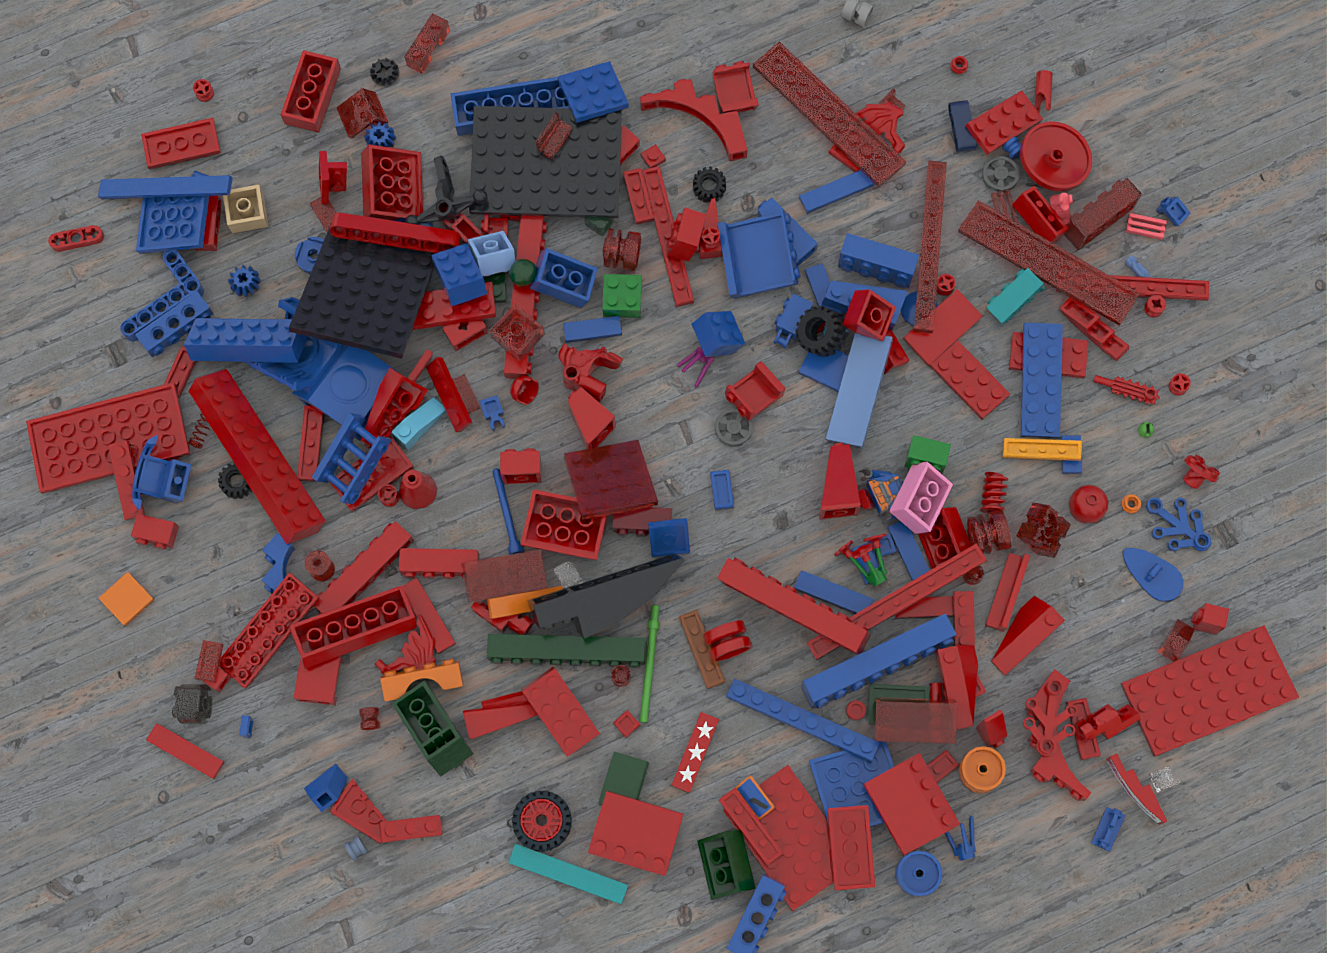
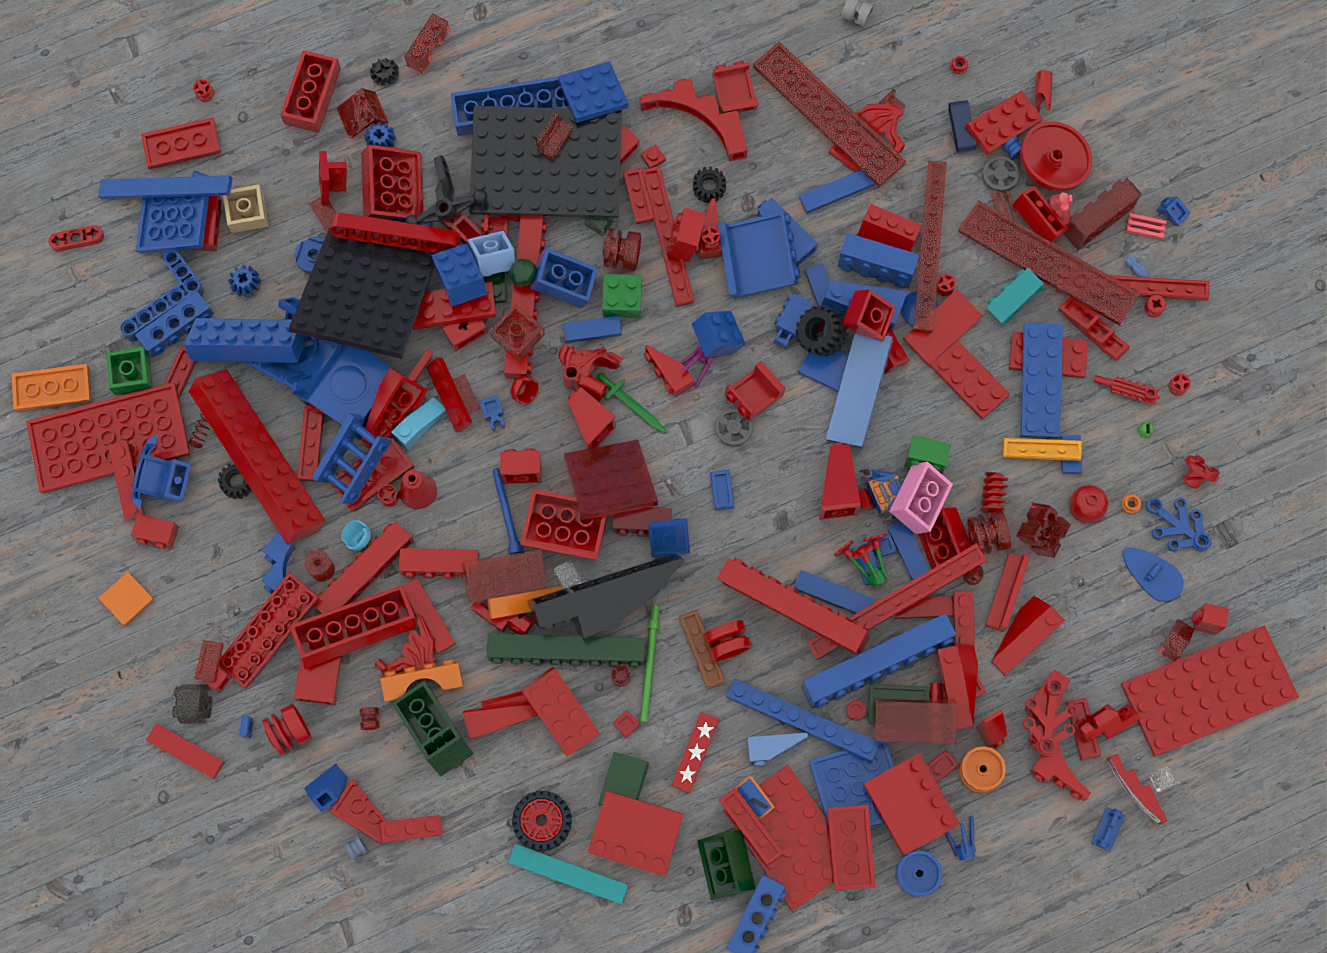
none -> orange plate [12,364,91,412]
none -> green brick [106,347,153,395]
none -> red wheel [262,703,312,756]
none -> medium azure hair [341,520,371,551]
none -> green sword [596,373,666,433]
none -> red slope [644,345,694,397]
none -> medium blue slope [747,733,808,766]
none -> red slope [857,204,922,252]

